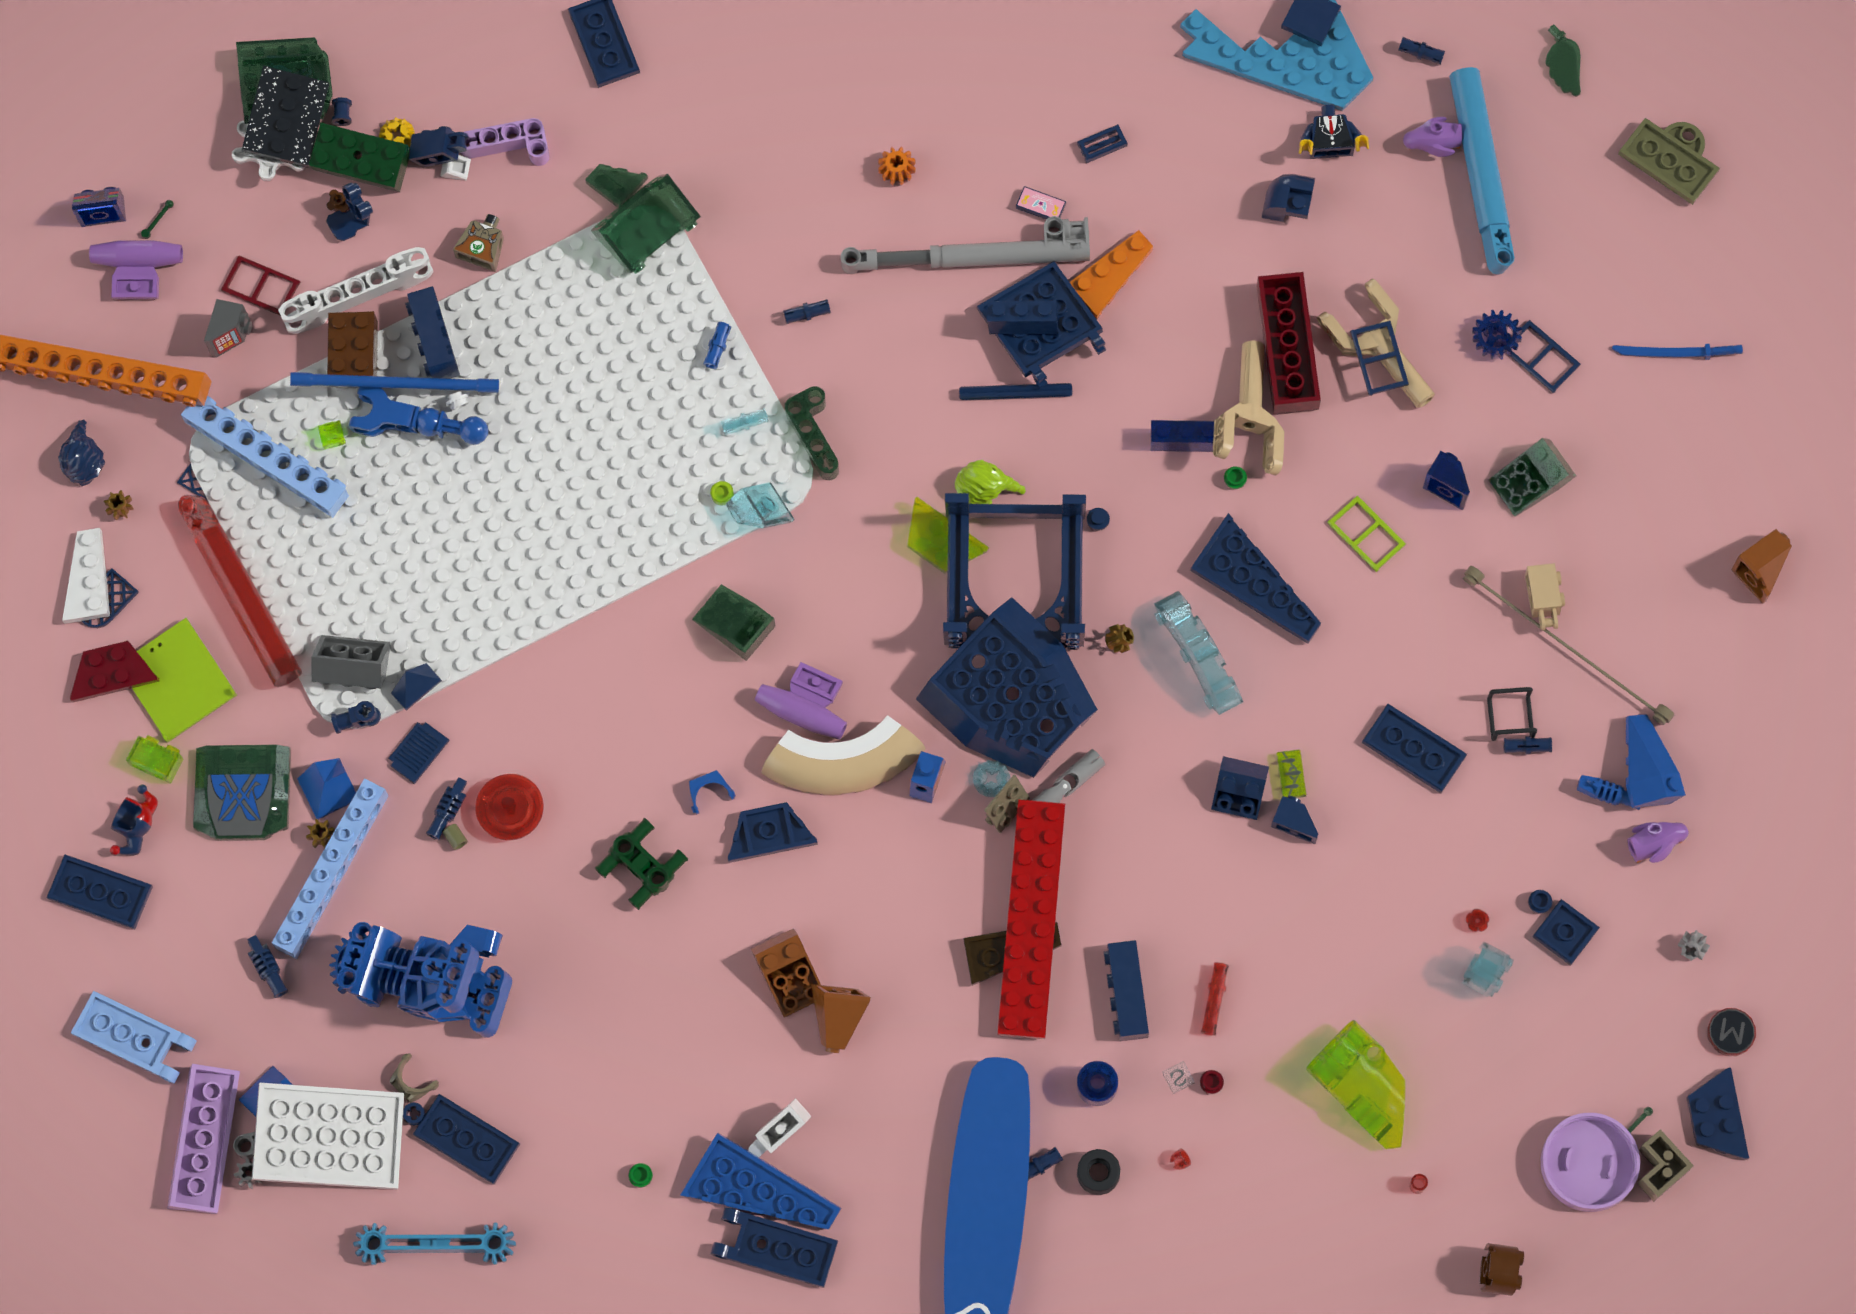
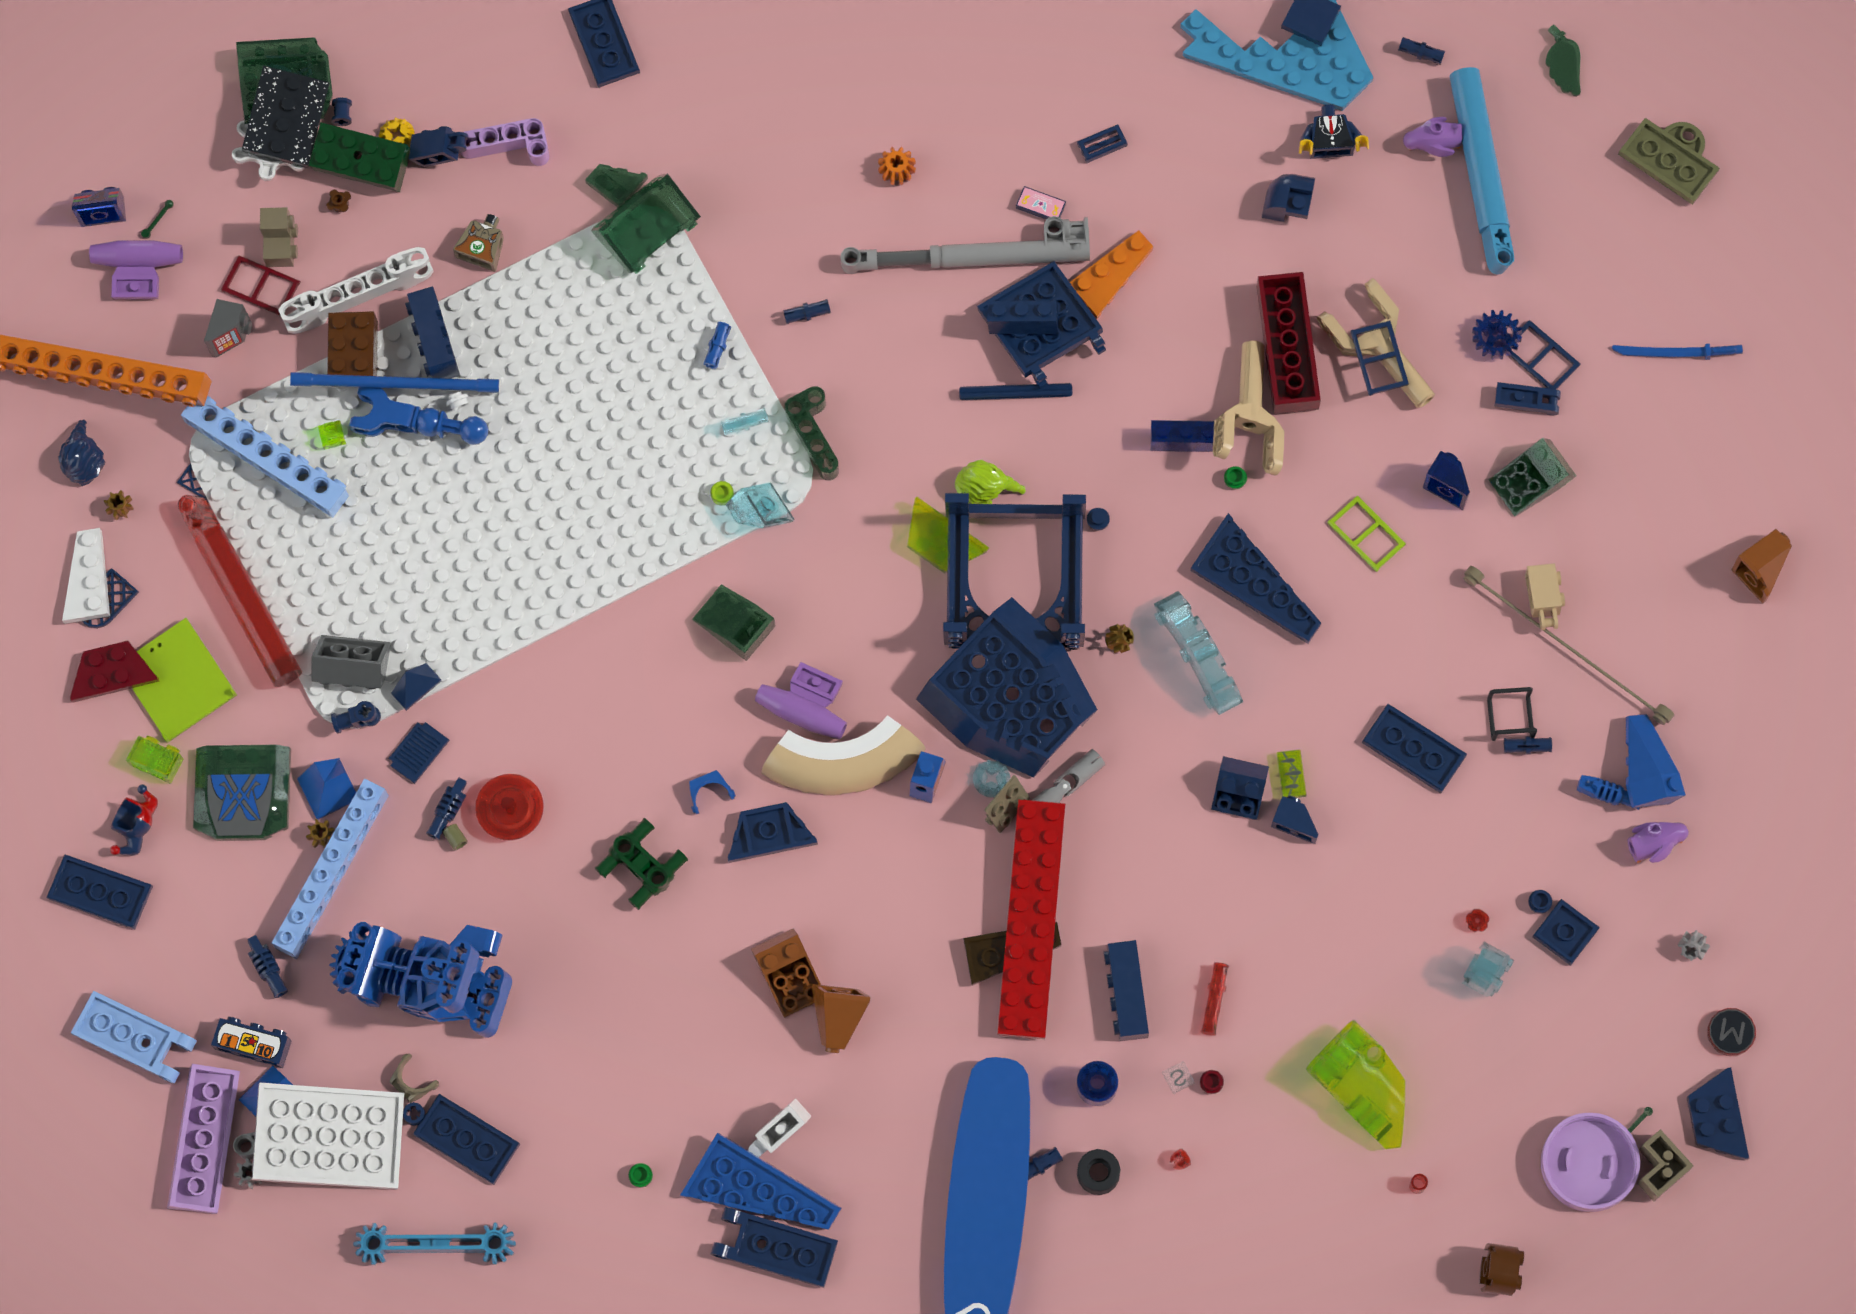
dark blue piece [326,183,373,241] -> none
white slope [440,155,471,181] -> none
none -> brick [211,1016,292,1068]
none -> dark tan brick [260,207,298,267]
none -> dark blue plate [1494,382,1561,416]

